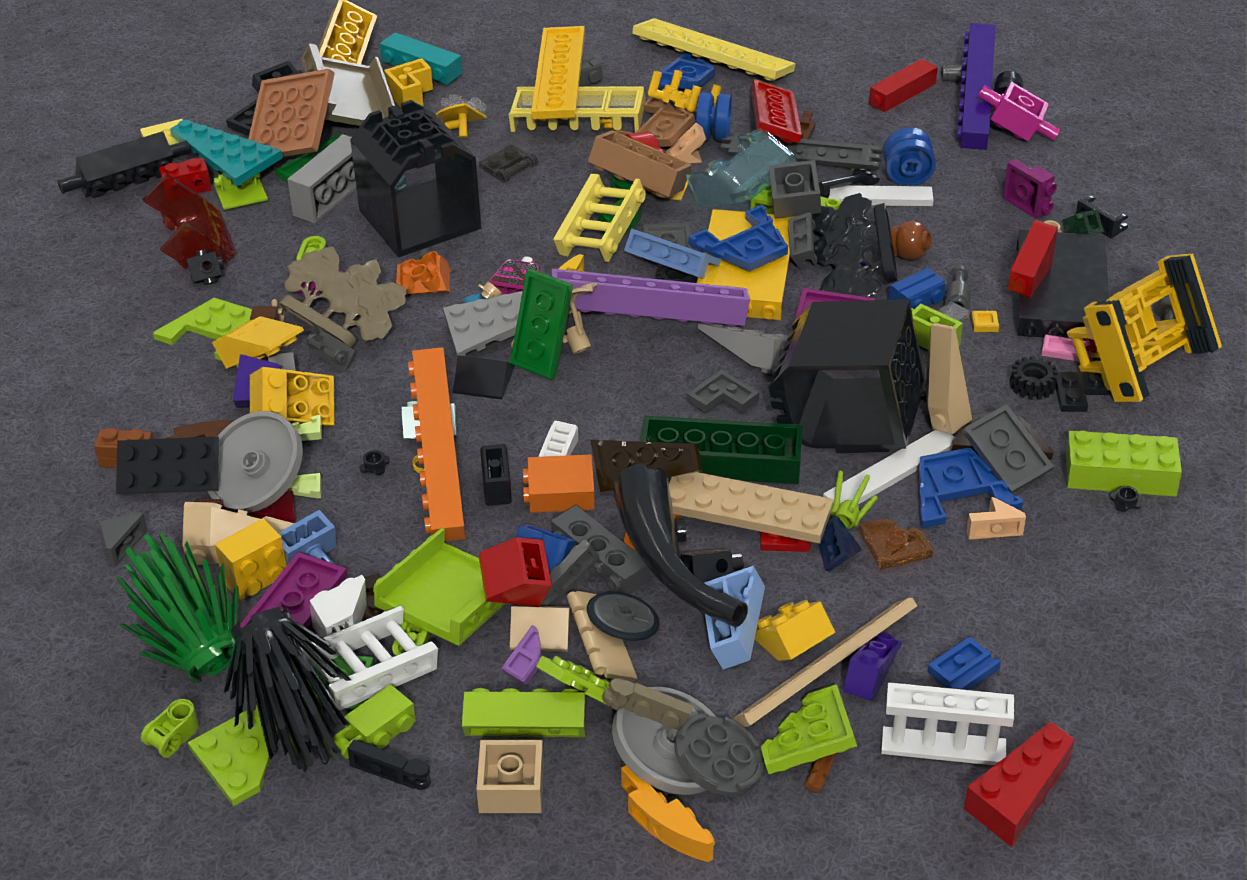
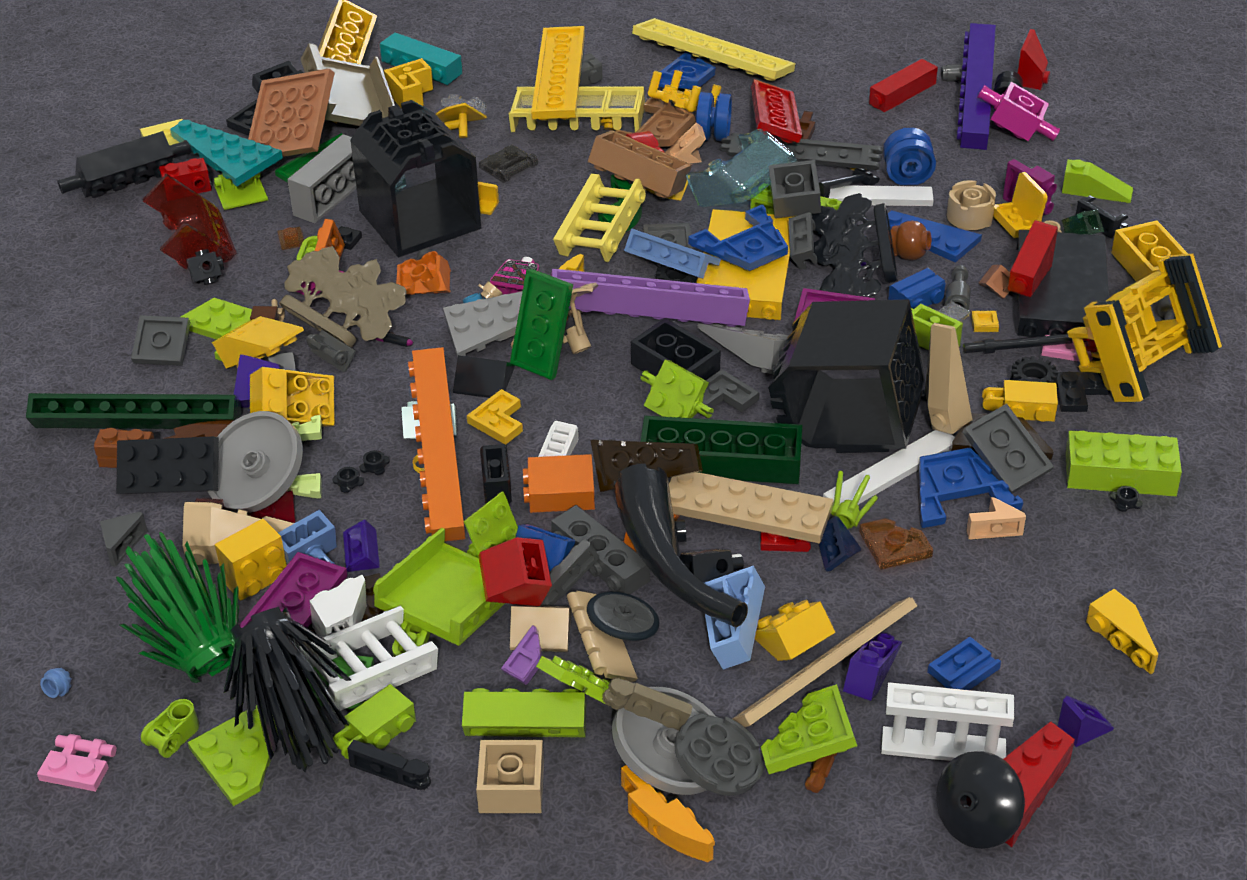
none -> dark green brick [26,393,241,429]
none -> bright pink plate [37,734,117,792]
none -> medium blue plate [40,668,72,698]
none -> dark grey plate [131,315,191,366]
none -> clear orange plate [277,227,304,250]
none -> orange wing [314,219,345,261]
none -> black plate [332,467,364,493]
none -> black plate [338,226,362,250]
none -> dark purple slope [343,520,380,572]
none -> black piece [375,332,413,347]
none -> lime hinge [464,492,518,558]
none -> yellow plate [467,389,523,445]
none -> yellow panel [478,182,499,215]
none -> black brick [631,318,721,381]
none -> lime plate [640,360,714,418]
none -> blue wing [888,210,982,263]
none -> black dish [936,751,1025,849]
none -> tan brick [947,180,996,231]
none -> black bar [963,334,1087,354]
none -> nougat panel [979,265,1010,299]
none -> yellow brick [982,380,1058,422]
none -> yellow bracket [992,172,1047,238]
none -> red slope [1018,29,1050,90]
none -> dark purple slope [1058,696,1114,747]
none -> lime slope [1062,159,1133,203]
none -> yellow slope [1086,589,1158,674]
none -> yellow brick [1111,221,1188,282]

